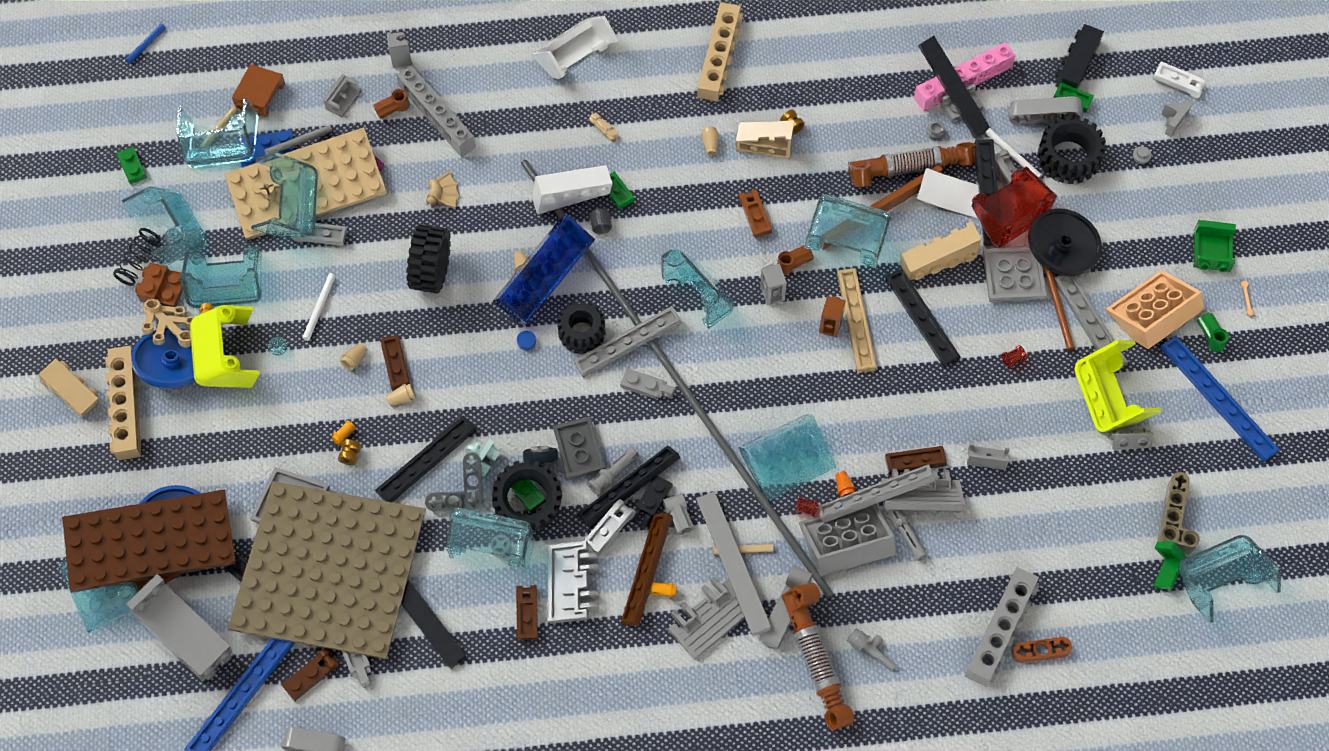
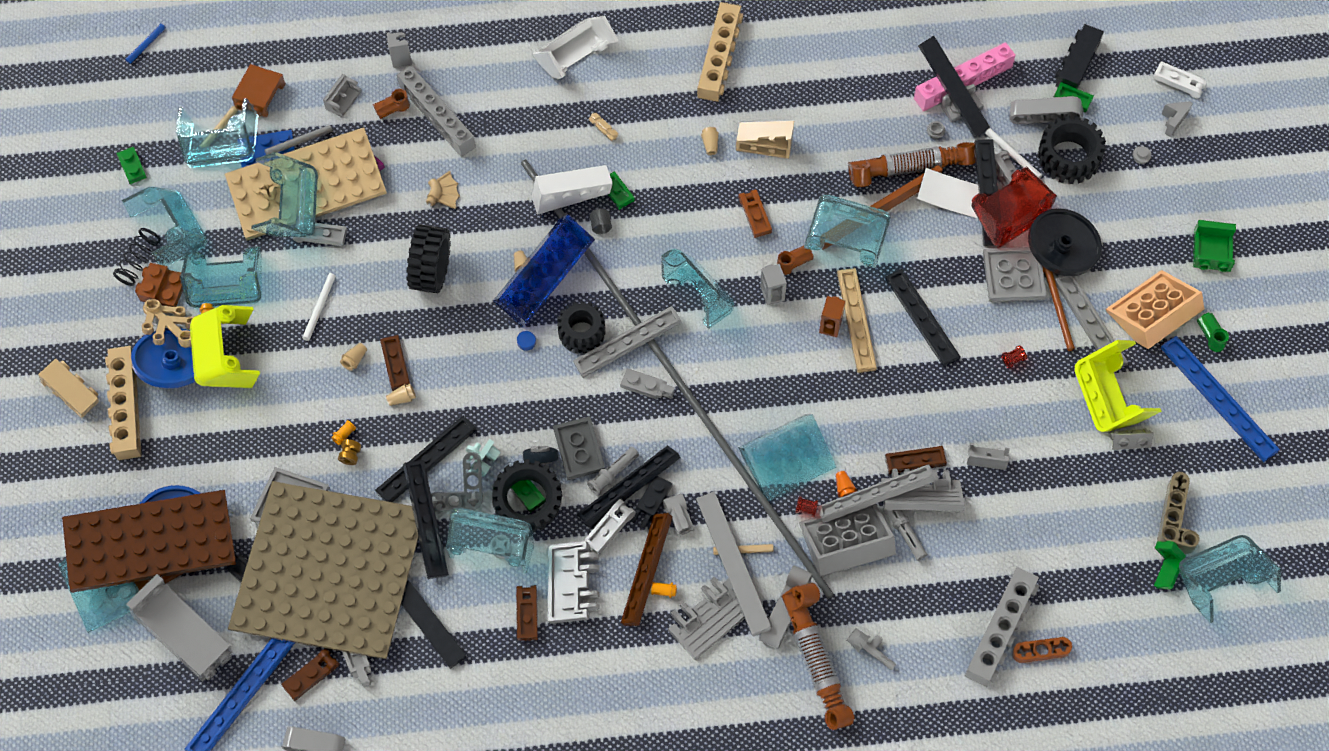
clear light blue plate [268,337,288,355] -> none
pearl gold wheel [780,109,805,135] -> none
tan wedge [900,221,981,280] -> none
light nougat hinge [1240,281,1254,316] -> none
none -> black tile [403,460,449,579]

